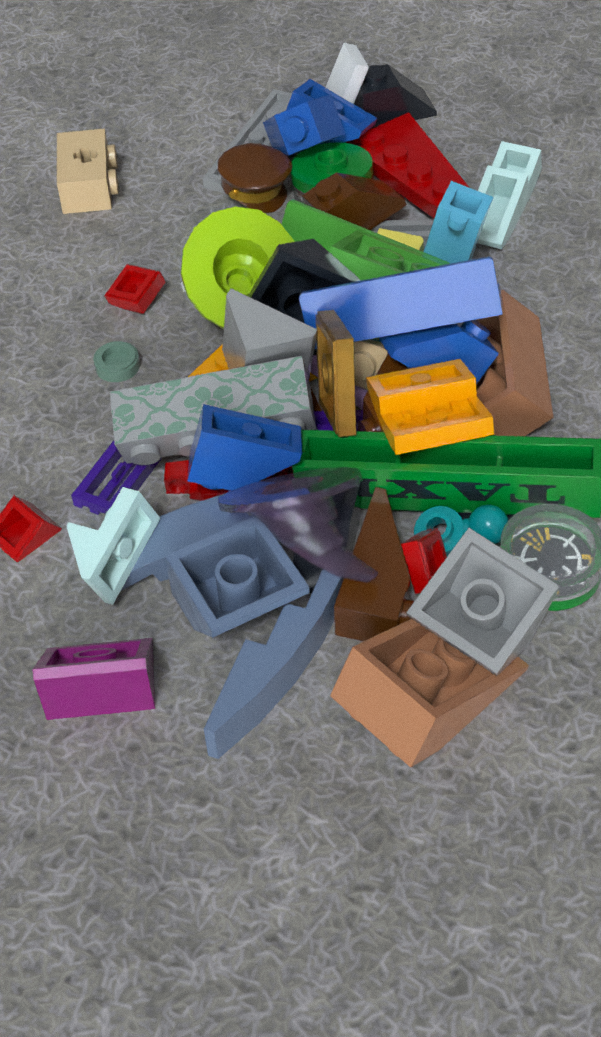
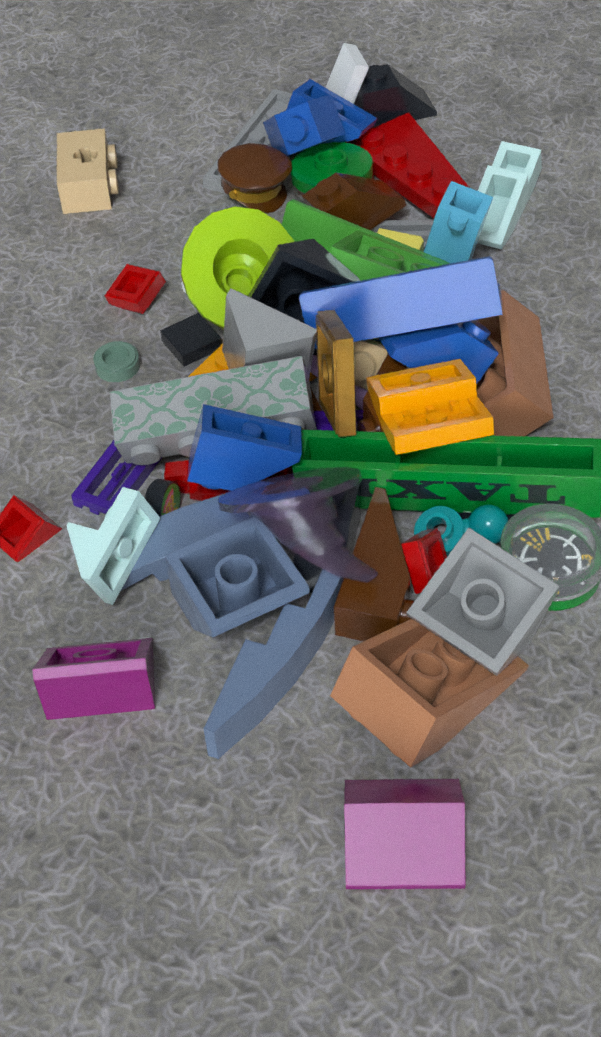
none -> tile [145,479,181,516]
none -> black tile [160,313,222,367]
none -> slope [344,779,466,889]

